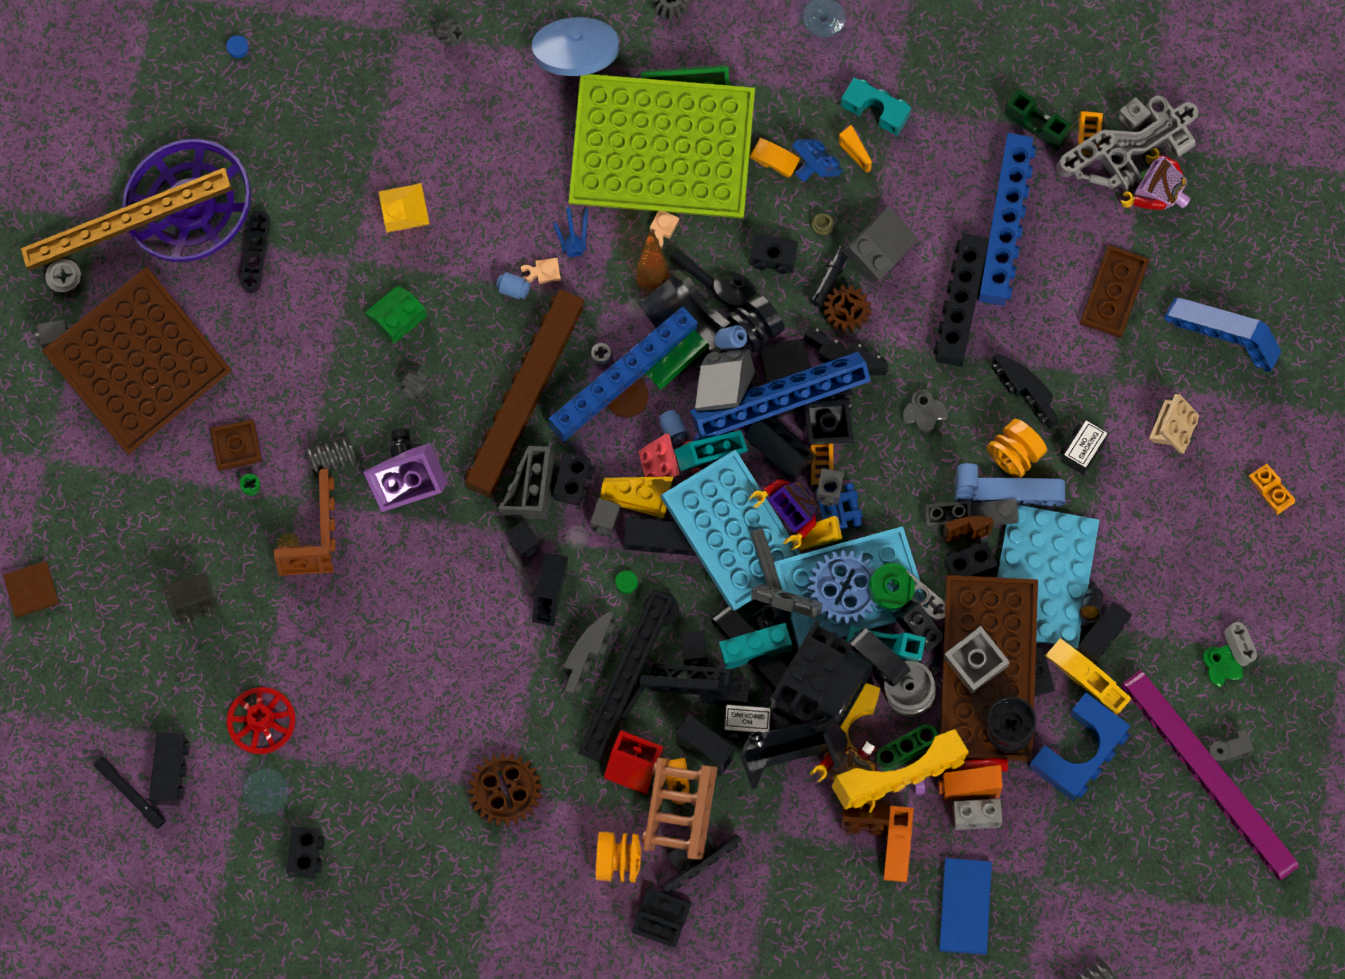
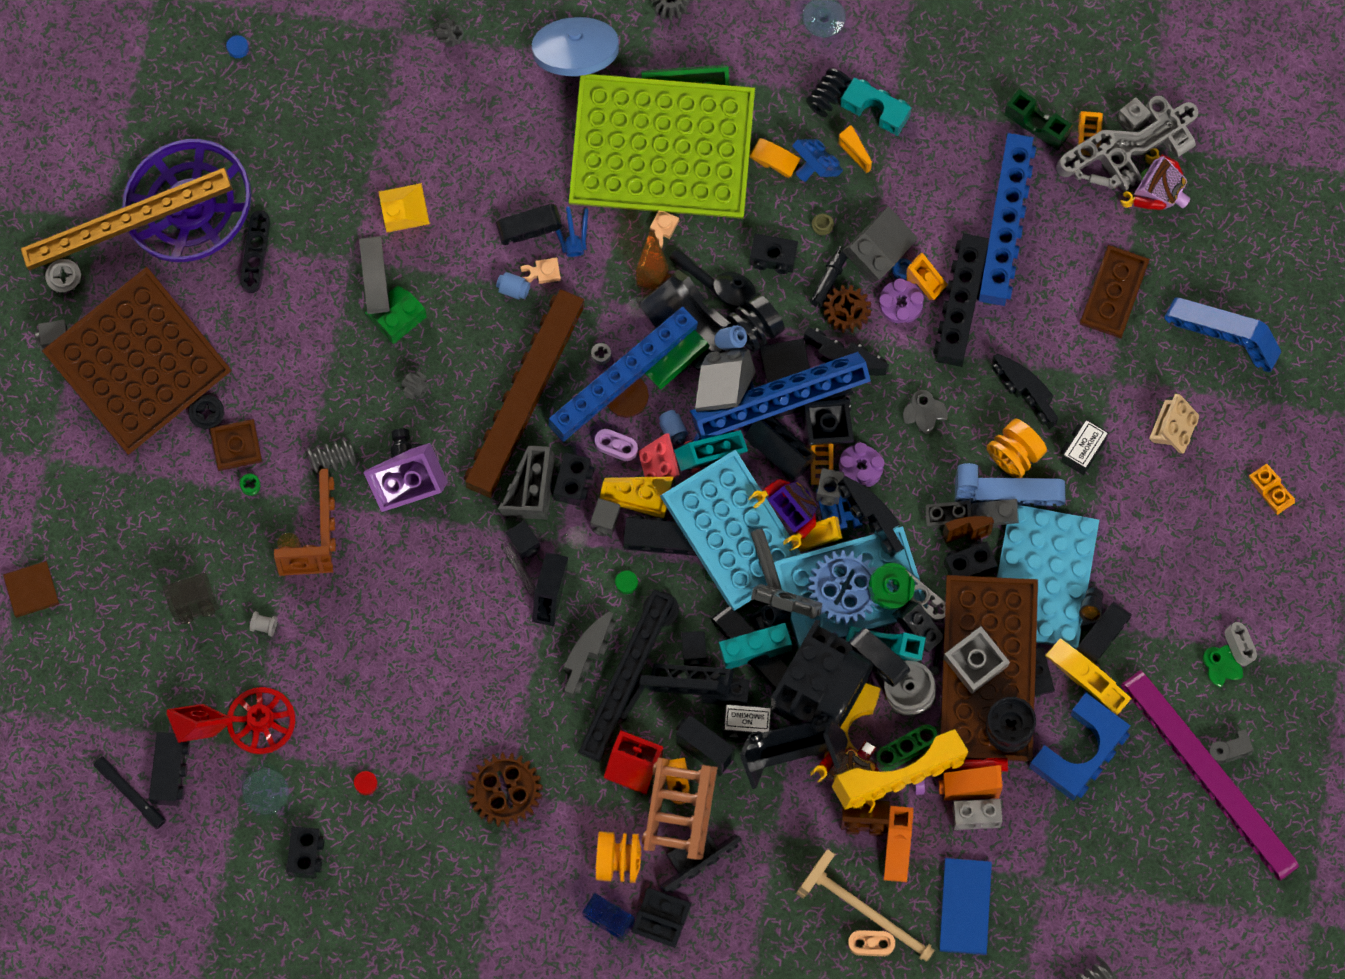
none -> red slope [166,704,232,743]
none -> black gear [188,395,225,430]
none -> light grey bush [250,611,278,637]
none -> red tile [354,771,378,795]
none -> dark grey slope [359,236,390,314]
none -> black beam [496,204,562,245]
none -> clear blue brick [582,893,635,942]
none -> lavender plate [595,429,638,461]
none -> tan tile [796,849,934,962]
none -> black piece [806,68,852,117]
none -> black slope [837,477,904,557]
none -> medium lavender plate [839,442,885,487]
none -> light nougat plate [848,930,895,956]
none -> medium lavender plate [879,278,924,324]
none -> blue tile [892,258,912,281]
none -> light orange slope [907,253,948,300]

